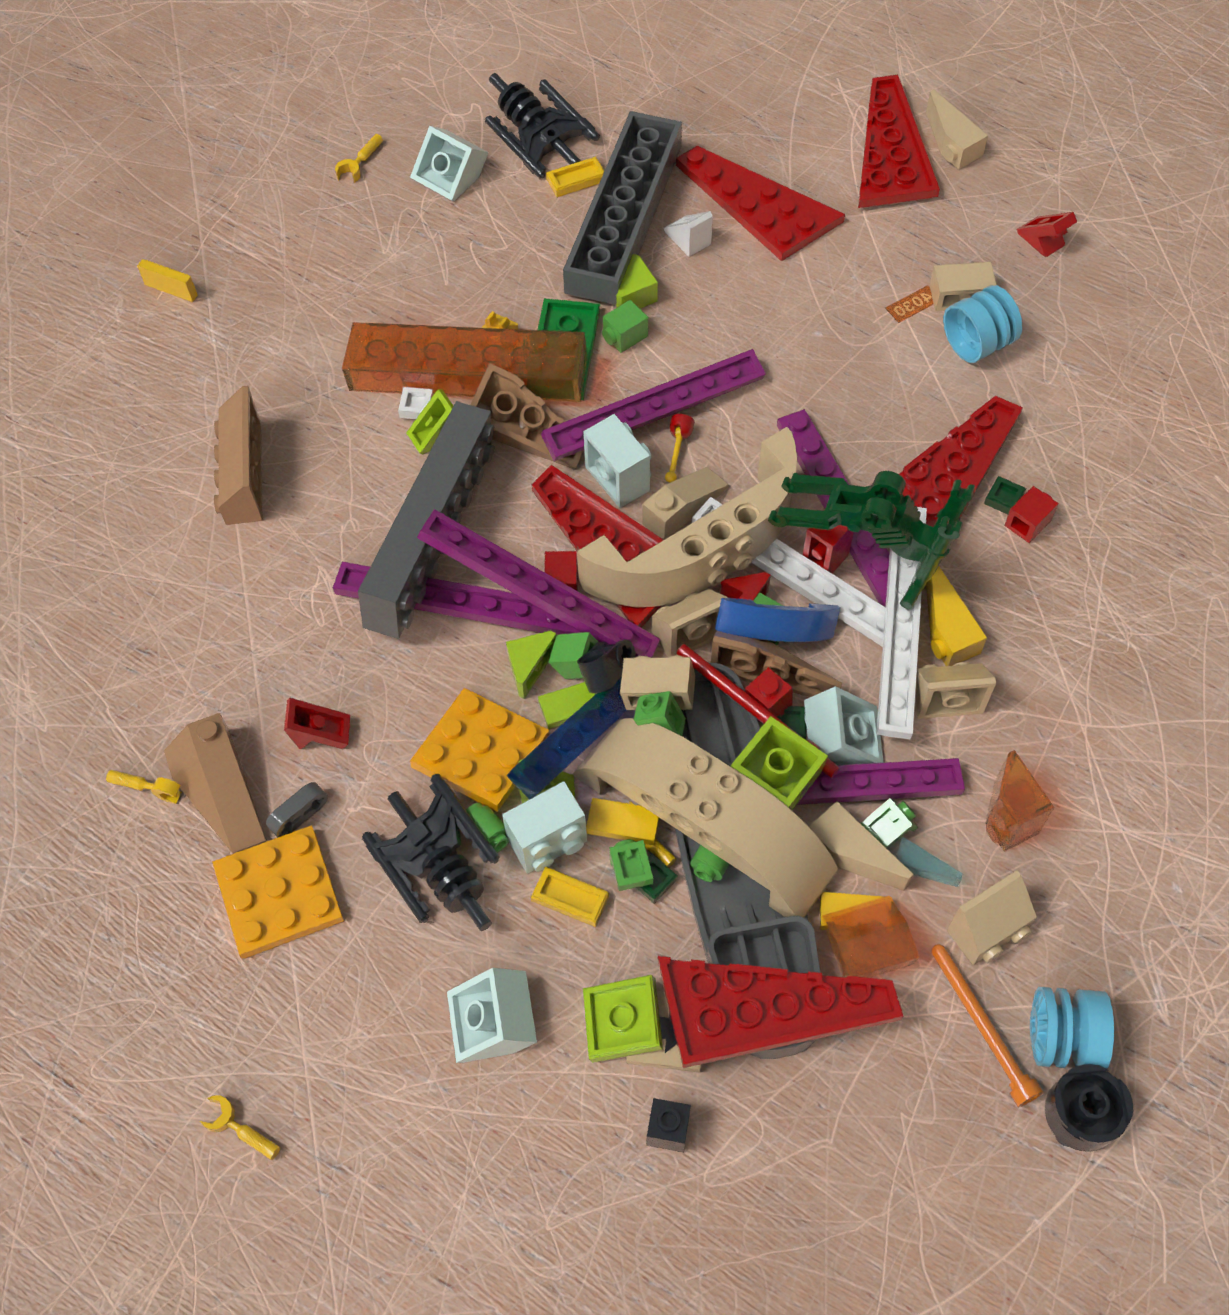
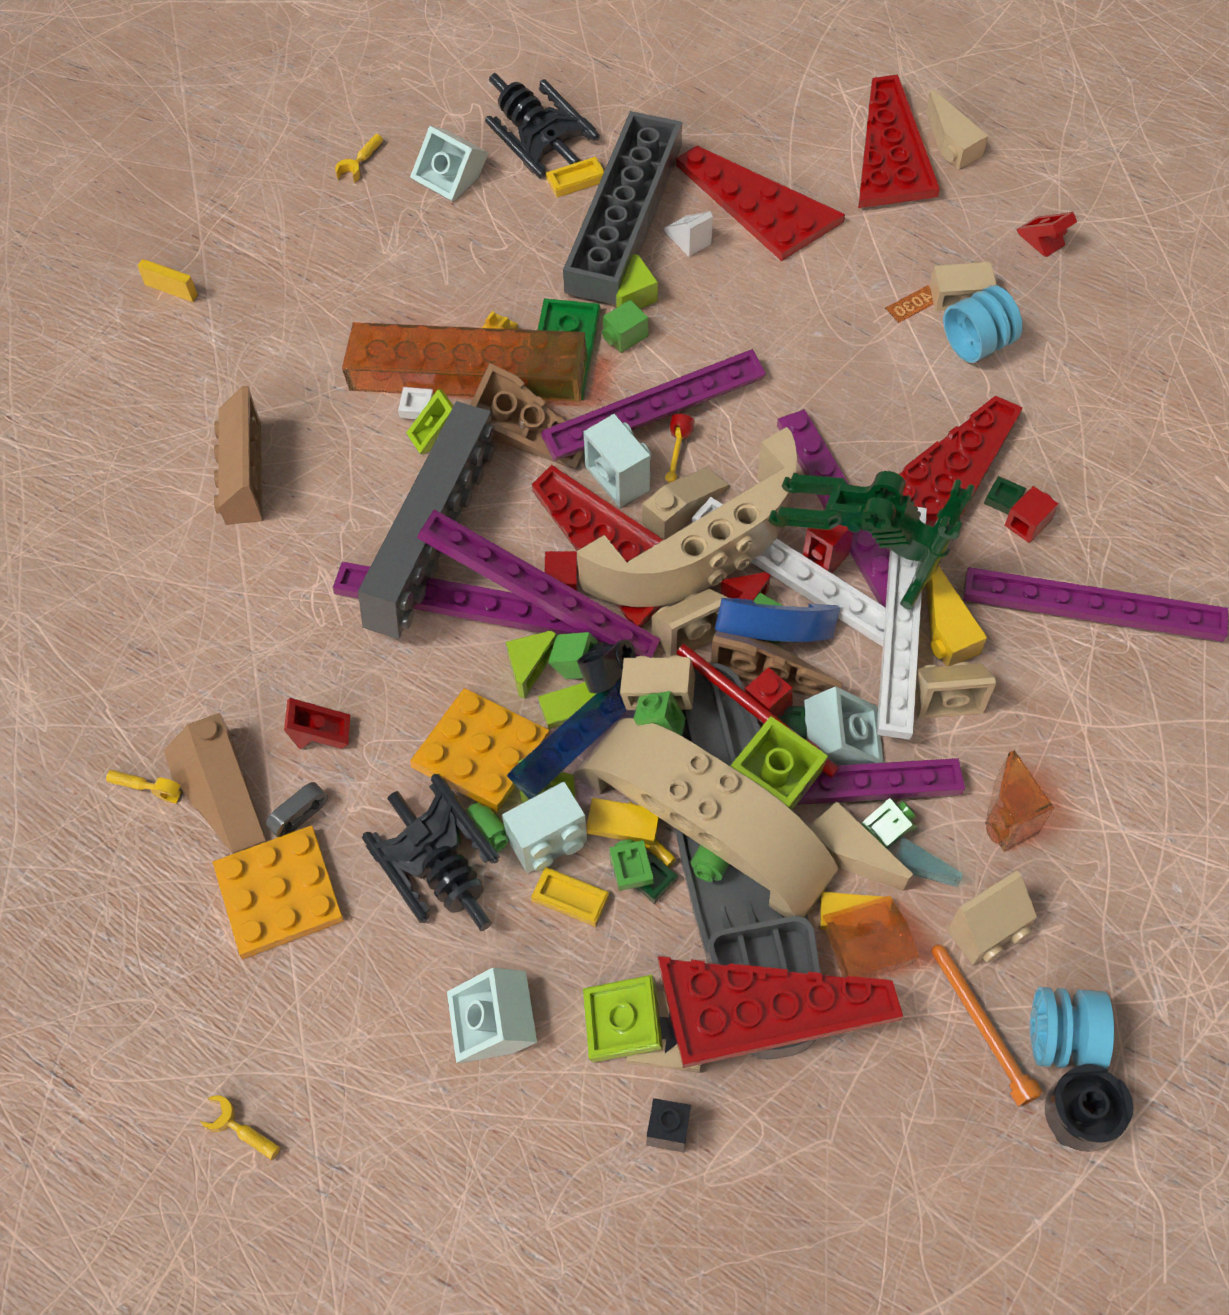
none -> magenta plate [963,567,1228,642]

